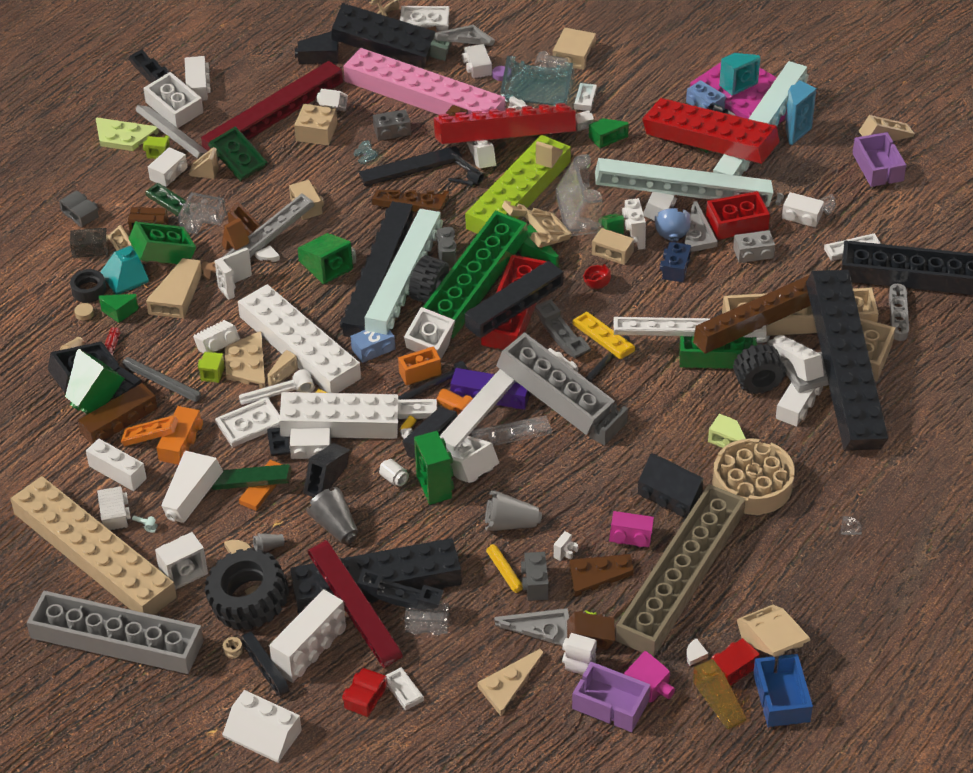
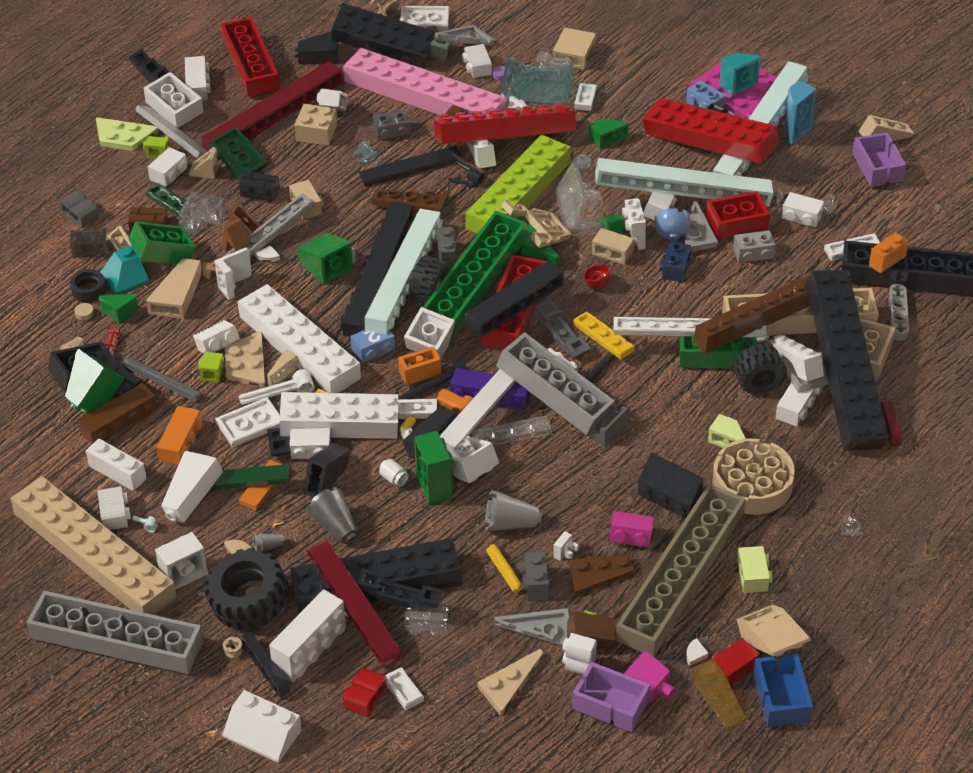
orange tile [121,415,178,446] -> none
tan slope [536,141,563,168] -> none
white bracket [575,110,594,131] -> none
none -> red brick [220,17,280,97]
none -> black brick [239,171,280,201]
none -> yellowish green brick [737,546,772,593]
none -> orange brick [869,232,909,273]
none -> dark red beam [880,400,902,447]

